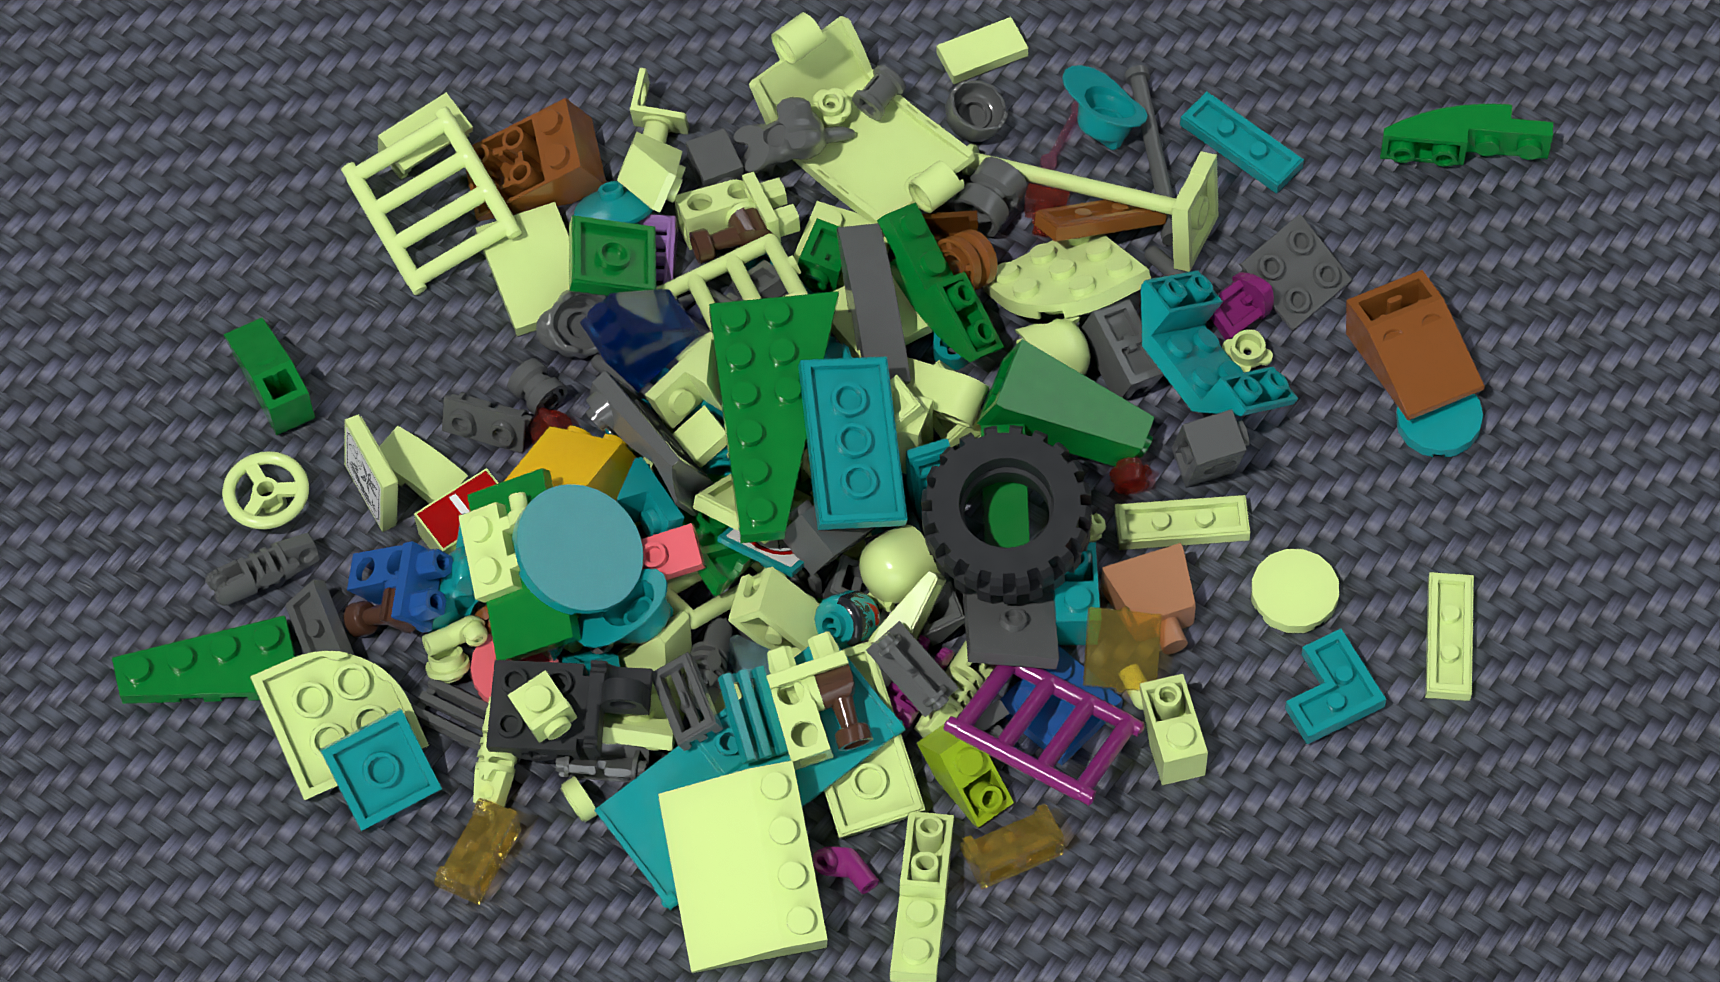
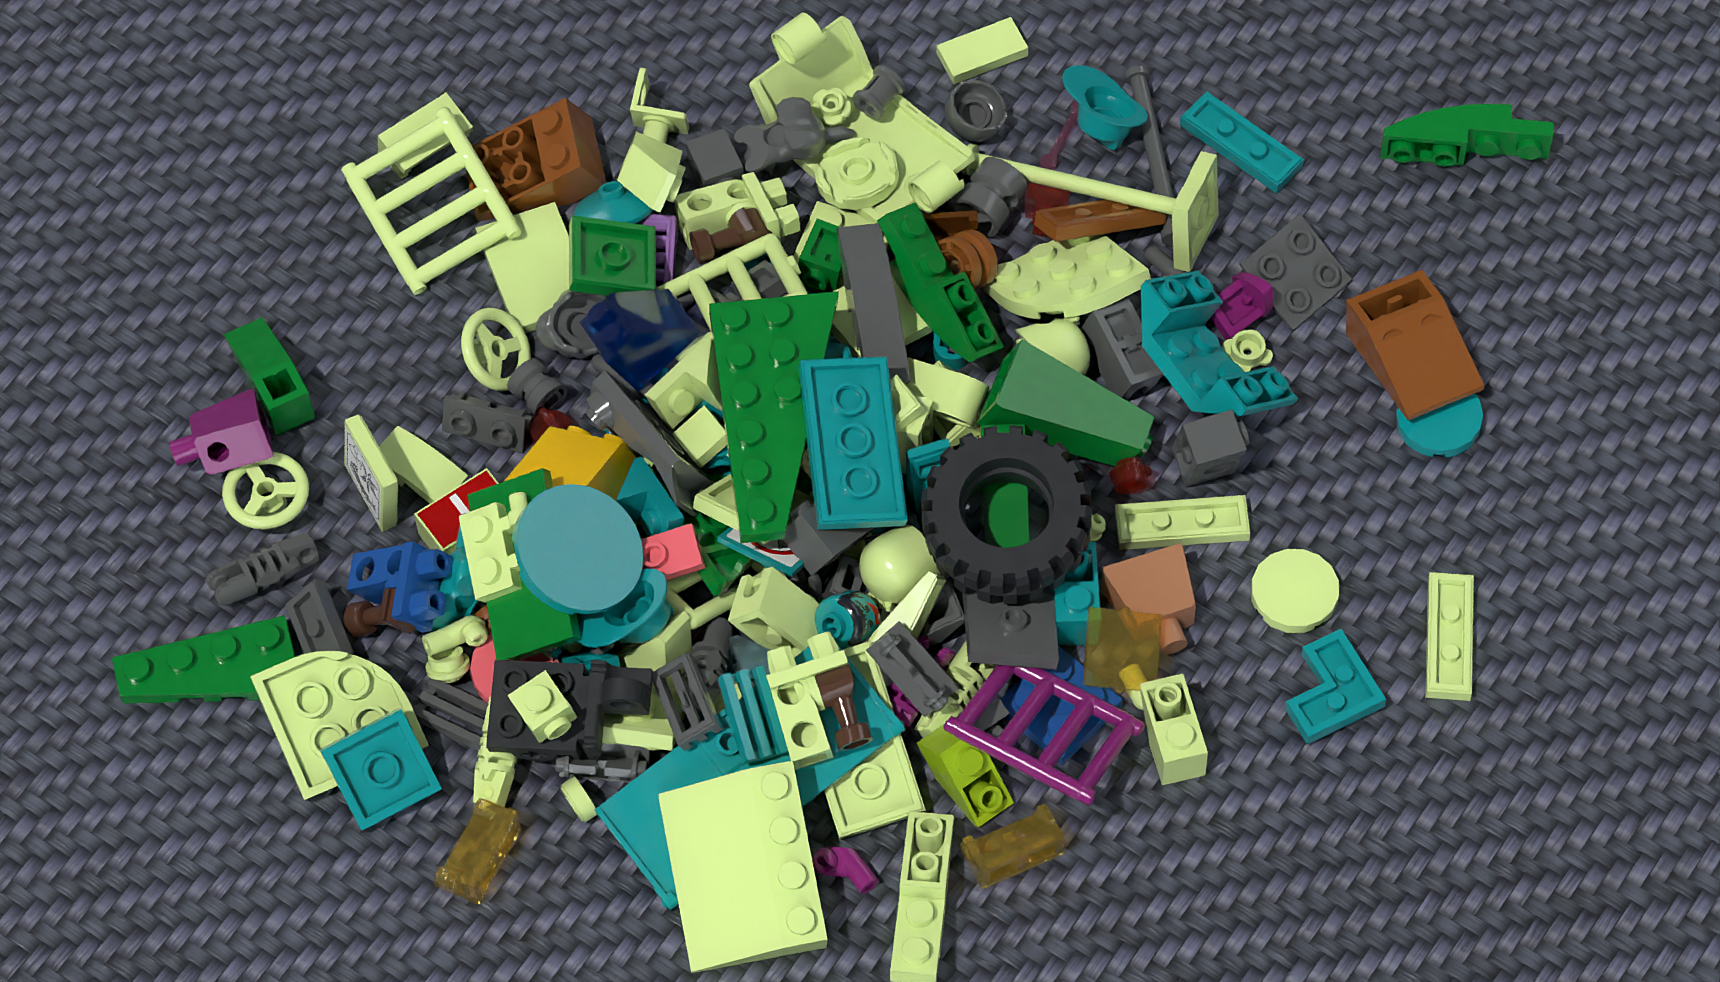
none -> magenta torso [169,388,274,475]
none -> yellowish green piece [461,308,531,391]
none -> yellowish green tile [815,137,900,210]

